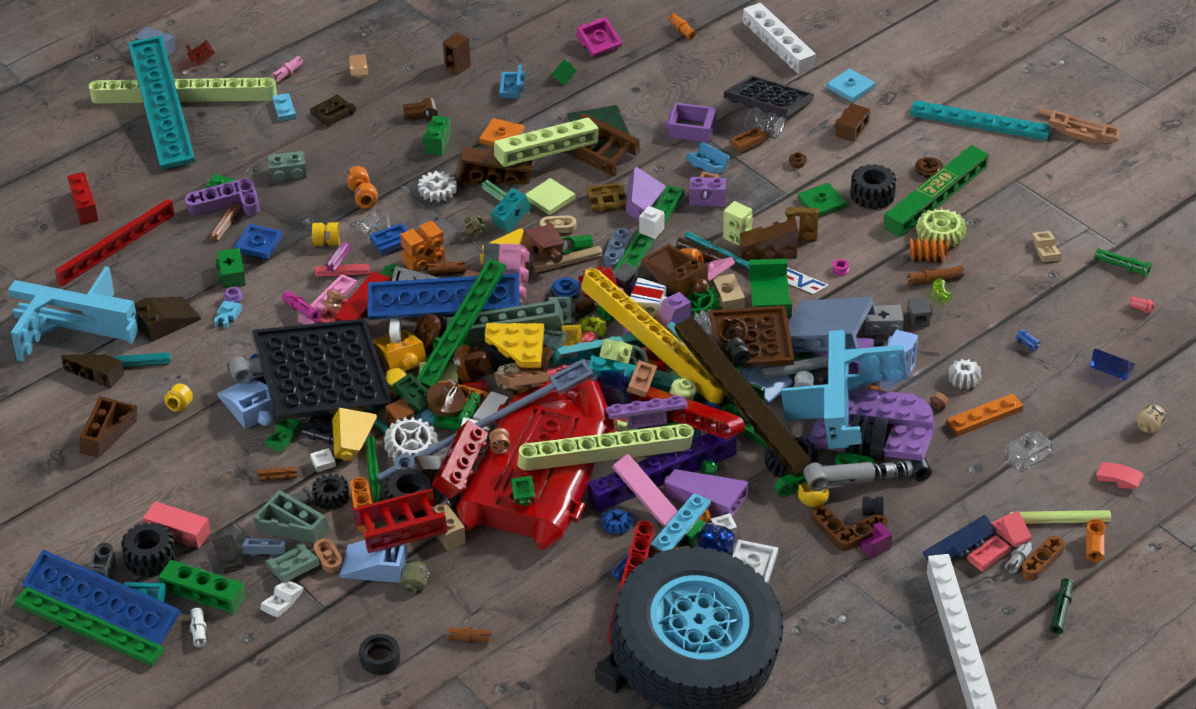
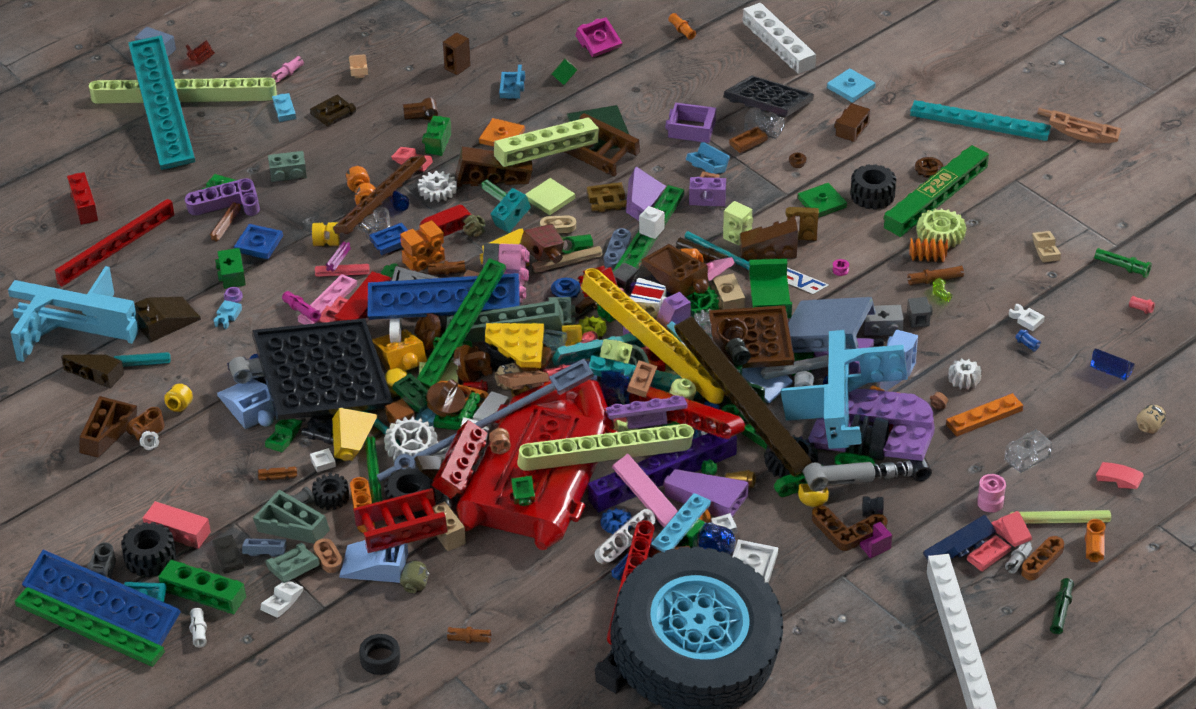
nougat wheel [323,290,345,310] -> none
none -> dark orange piece [126,407,165,442]
none -> white plate [139,431,159,450]
none -> reddish brown plate [333,155,426,234]
none -> clear blue cone [389,190,410,212]
none -> coral slope [391,147,433,172]
none -> red beam [419,204,472,237]
none -> white beam [595,509,655,564]
none -> pearl gold cone [725,469,756,490]
none -> bright pink wheel [977,474,1006,513]
none -> white plate [1009,304,1045,331]

